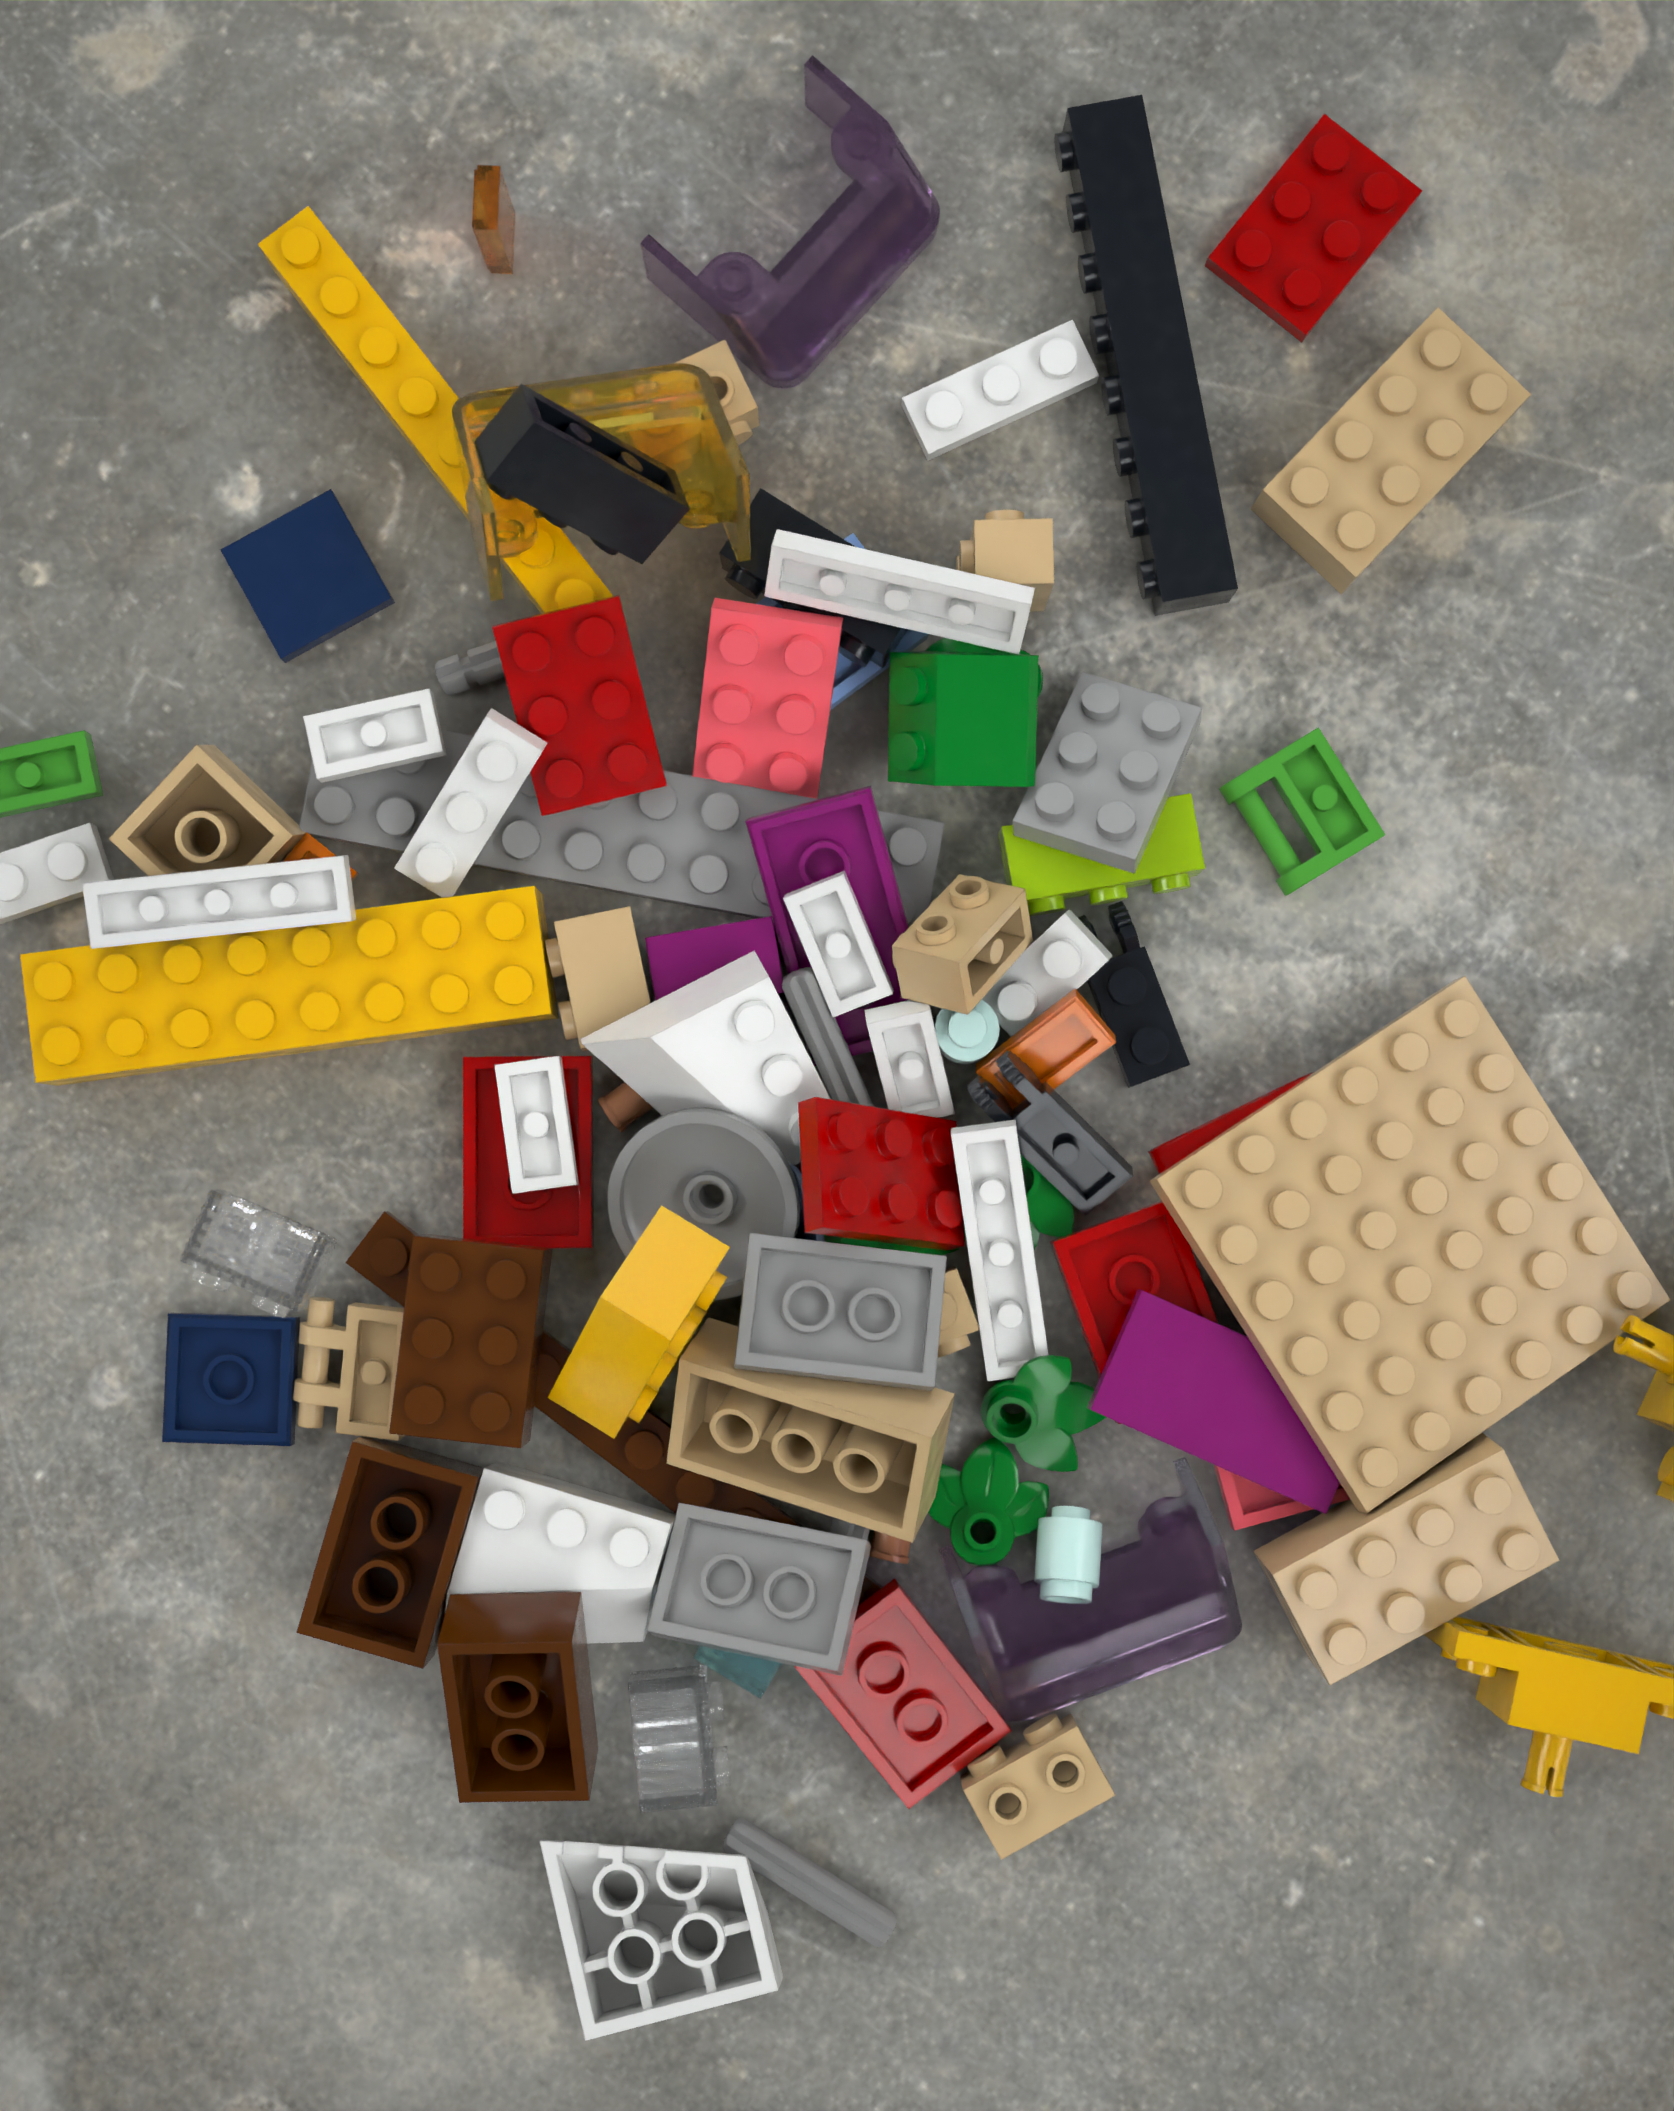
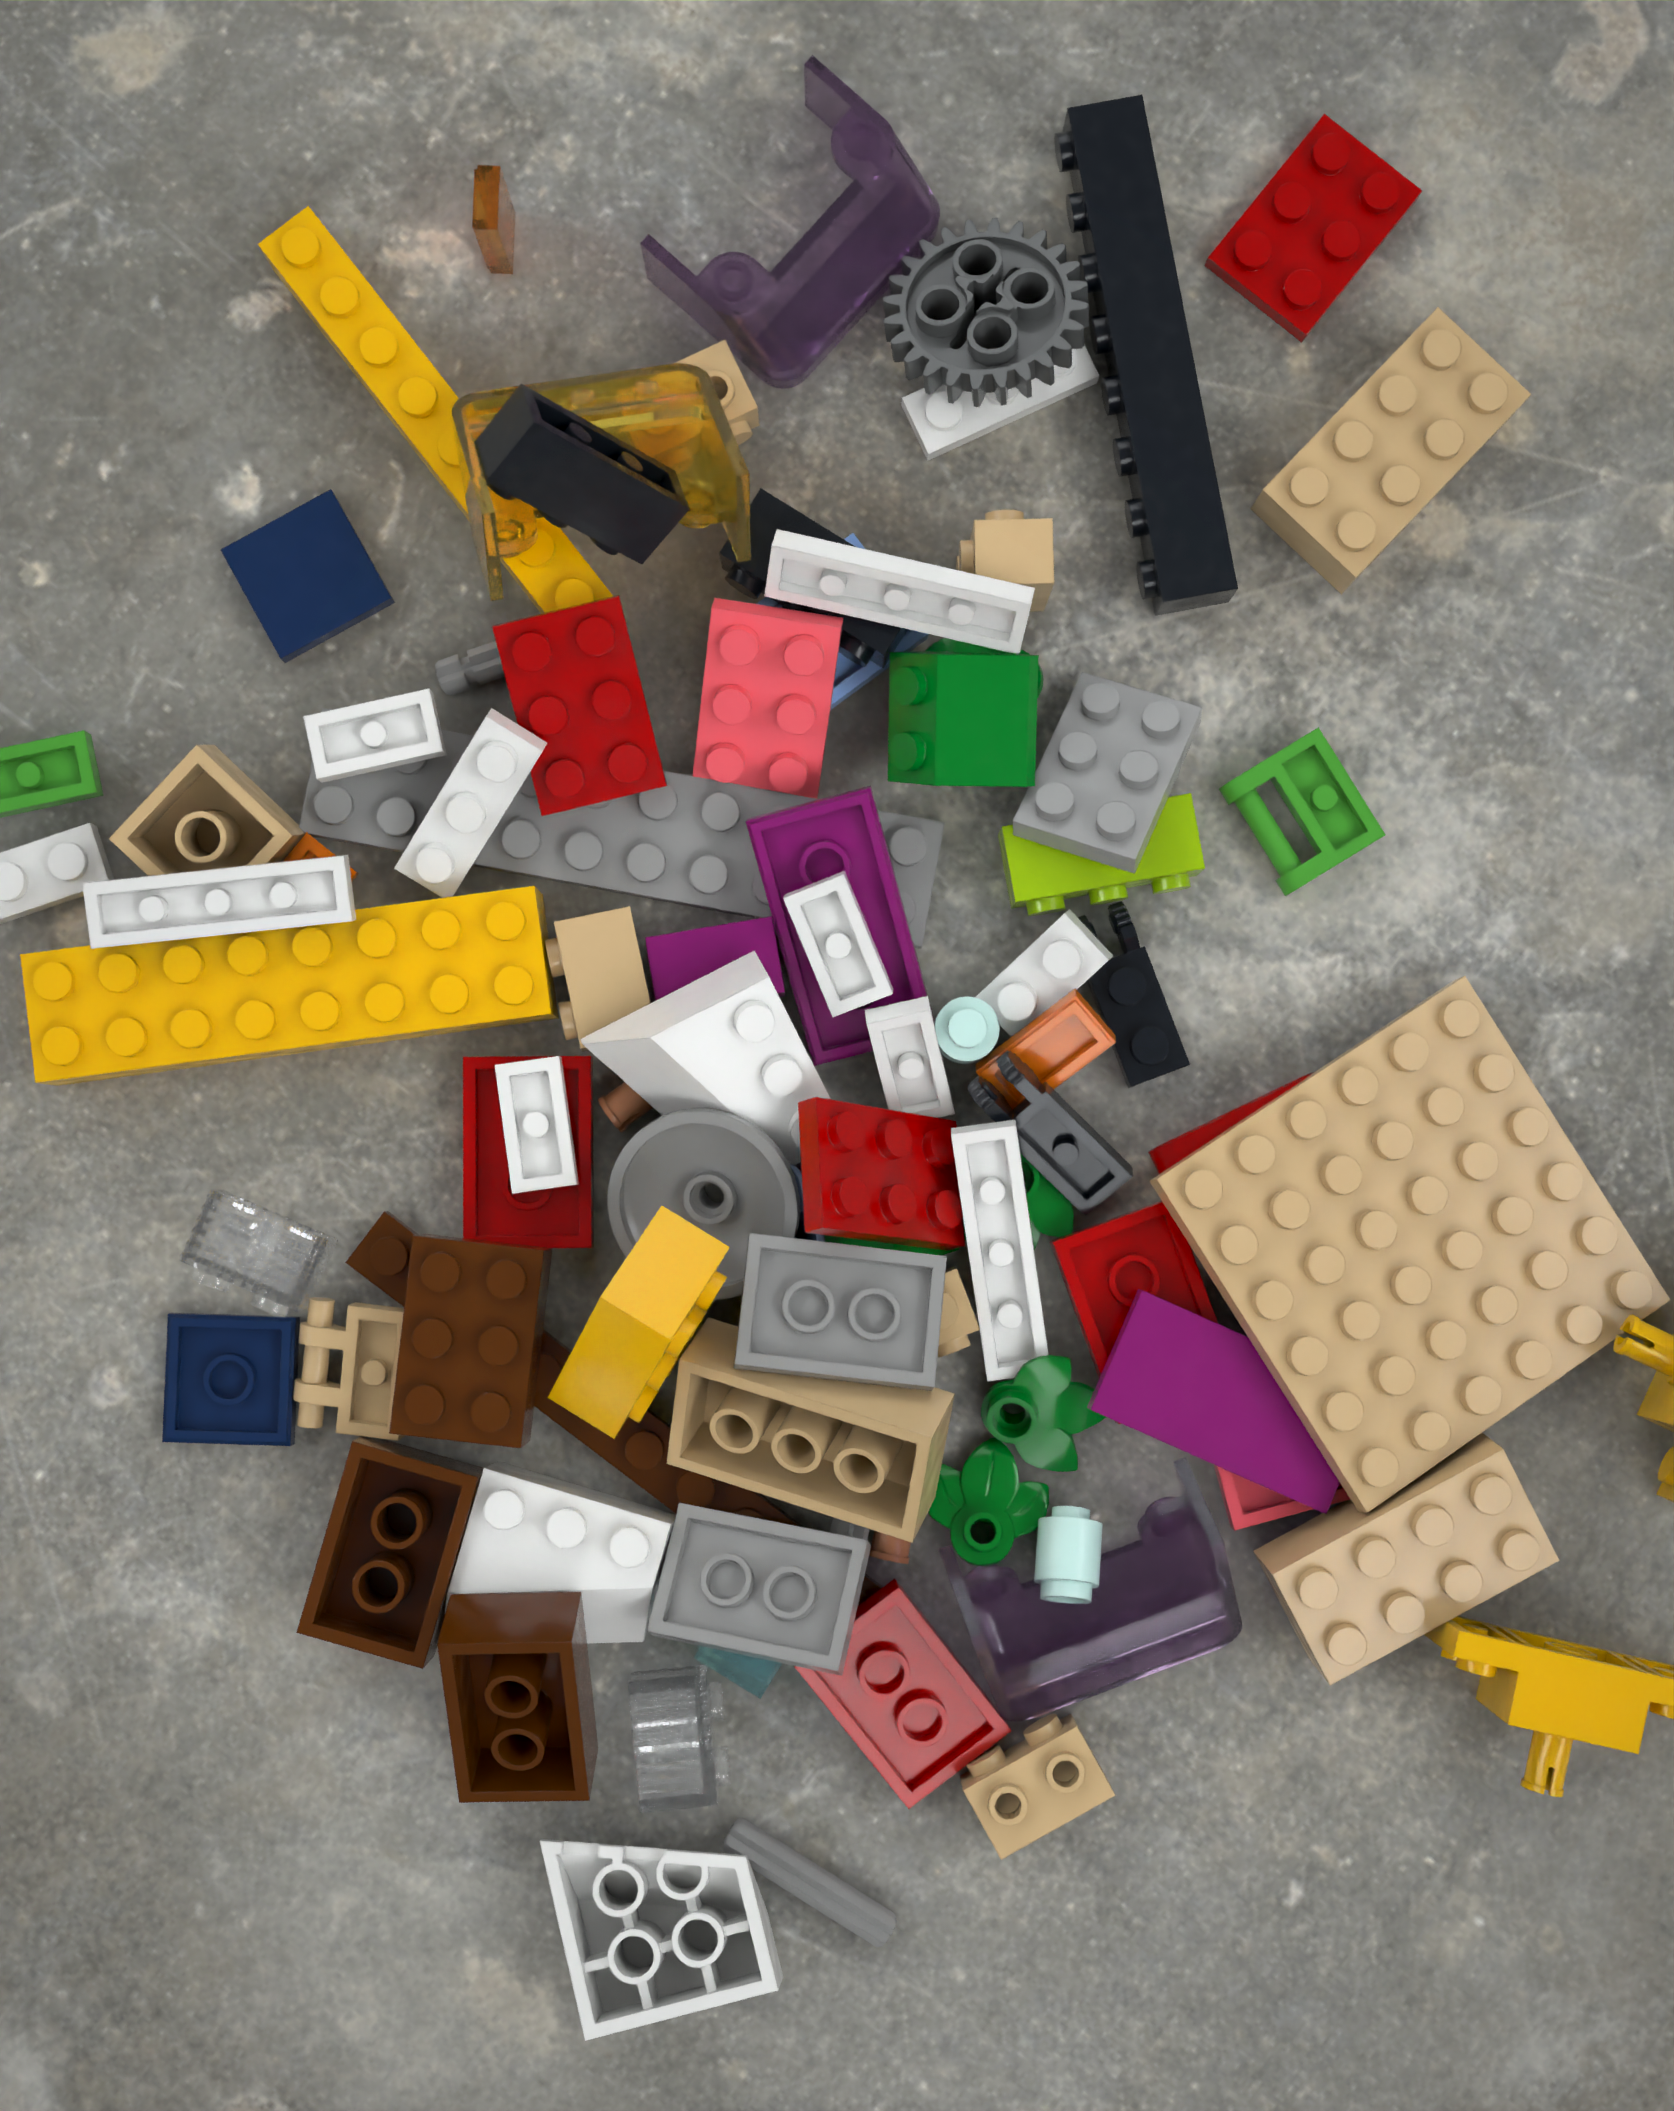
light grey axle [782,967,874,1107] -> none
tan brick [892,874,1033,1015] -> none
none -> dark grey gear [883,218,1089,407]

